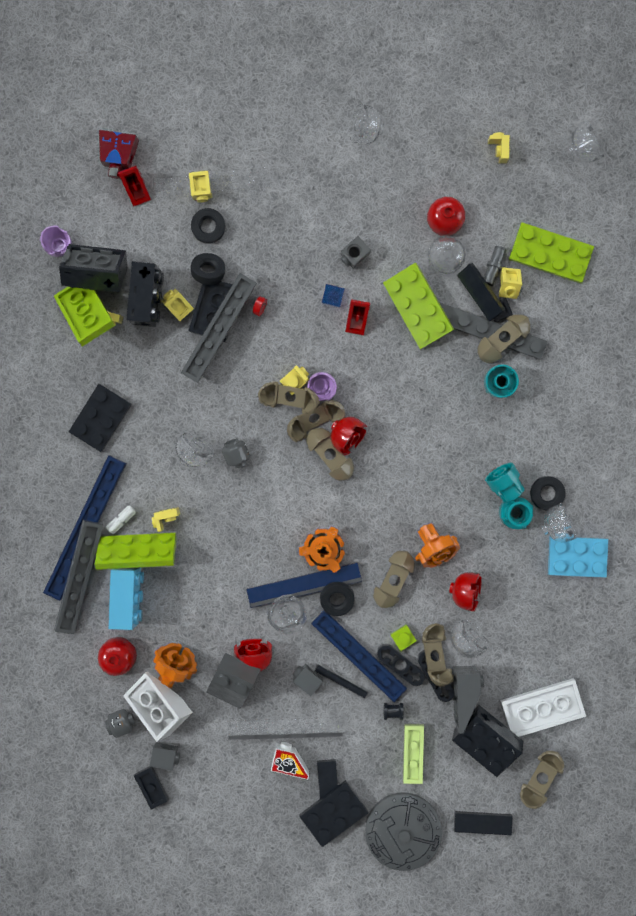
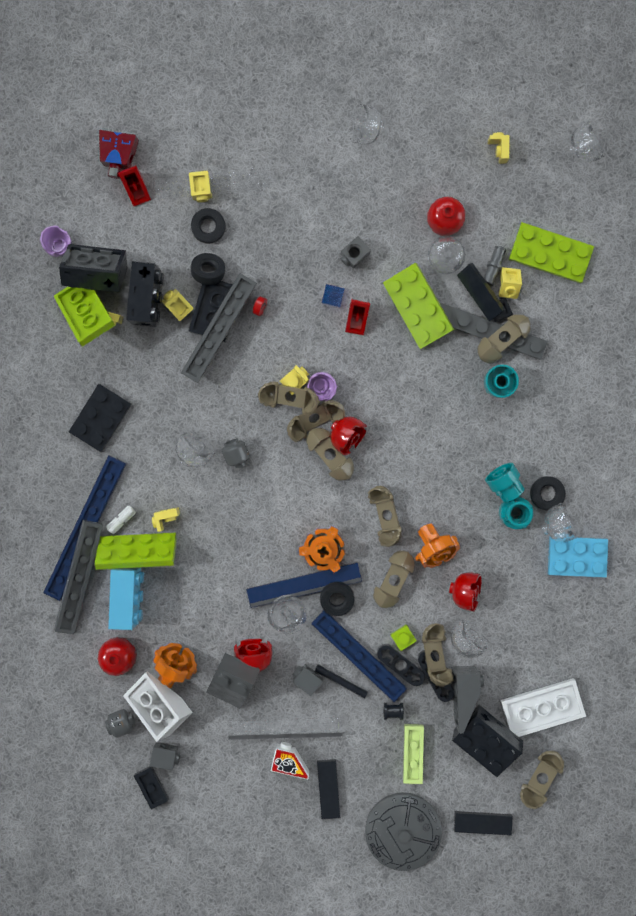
black plate [299,780,369,847] -> none
none -> dark tan piece [368,486,402,547]

